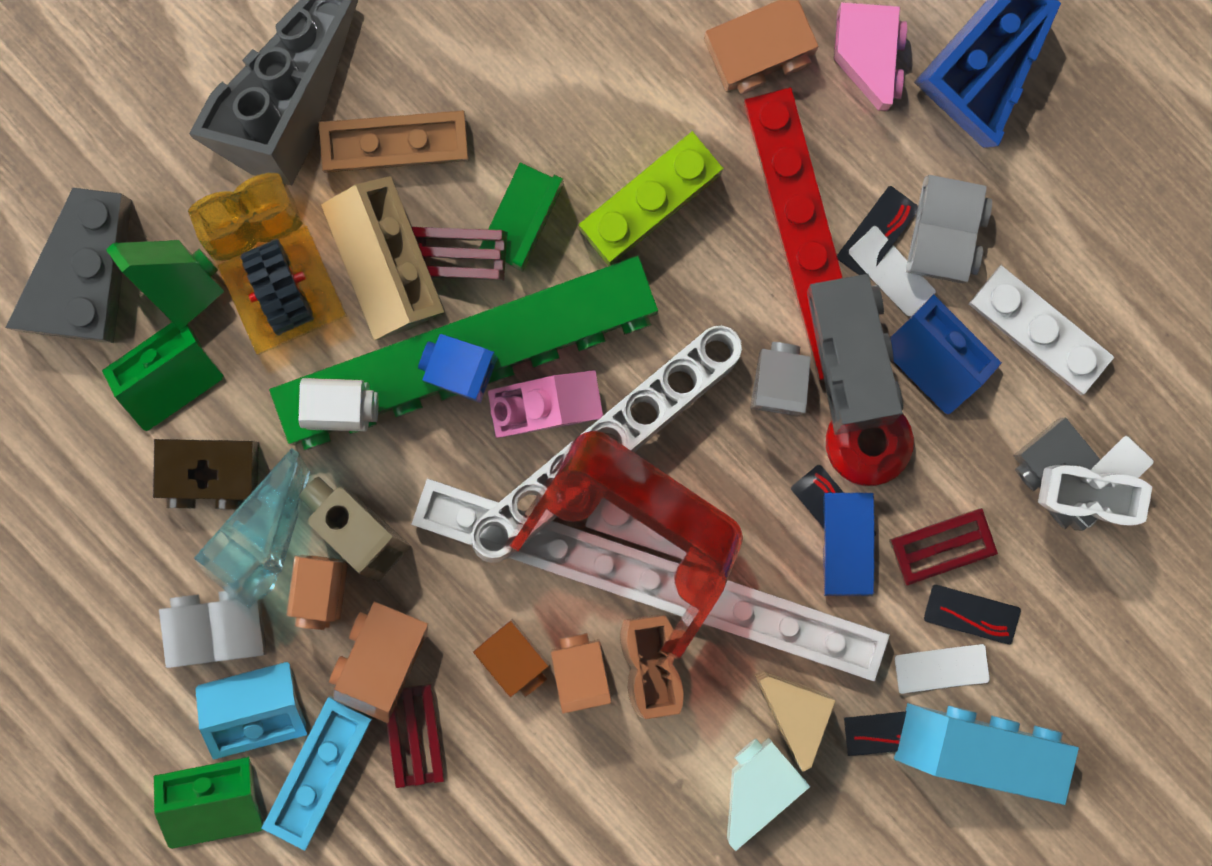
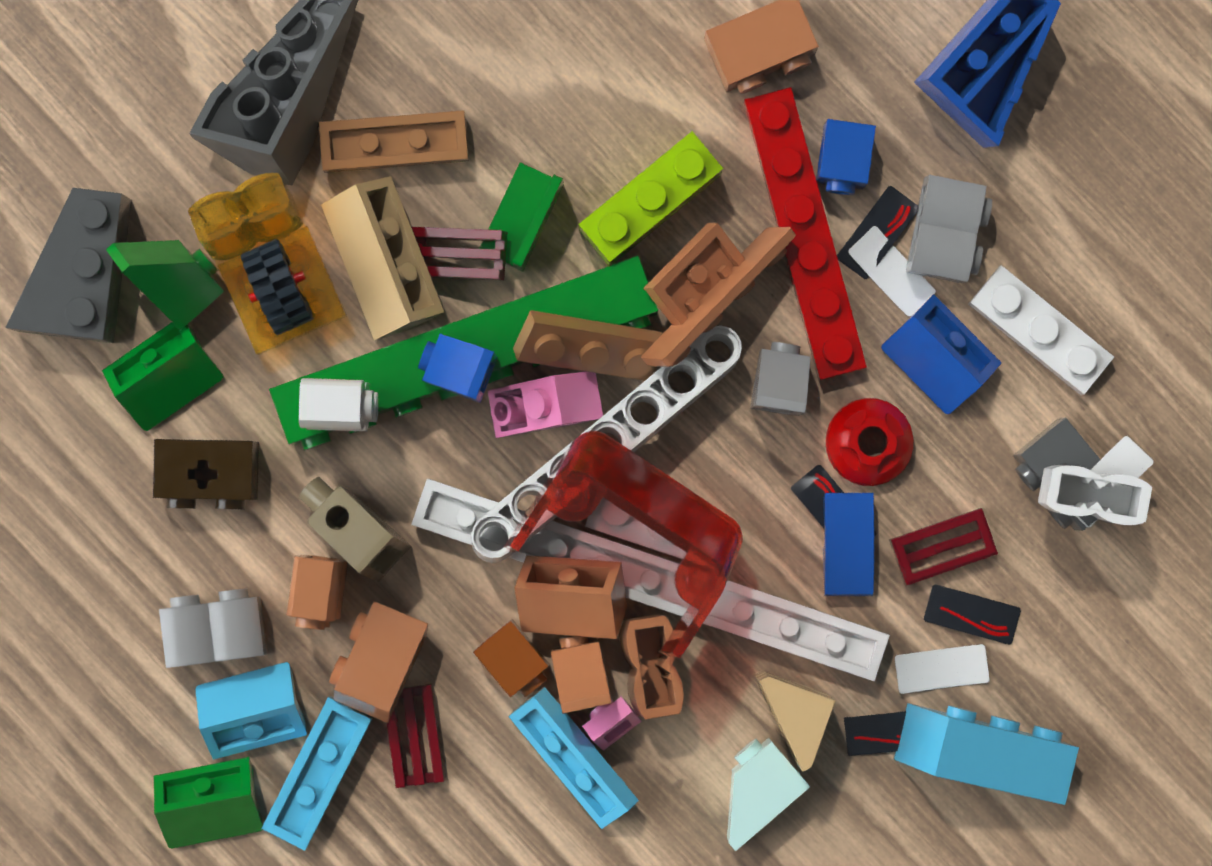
clear light blue slope [194,448,310,609] -> none
dark grey wedge [807,273,903,435] -> none
bright pink slope [834,2,907,111] -> none
none -> medium azure plate [508,687,639,829]
none -> medium nougat plate [513,310,663,381]
none -> nougat brick [514,555,627,639]
none -> bright pink plate [582,696,642,751]
none -> nougat bracket [641,223,796,367]
none -> blue brick [816,119,876,195]

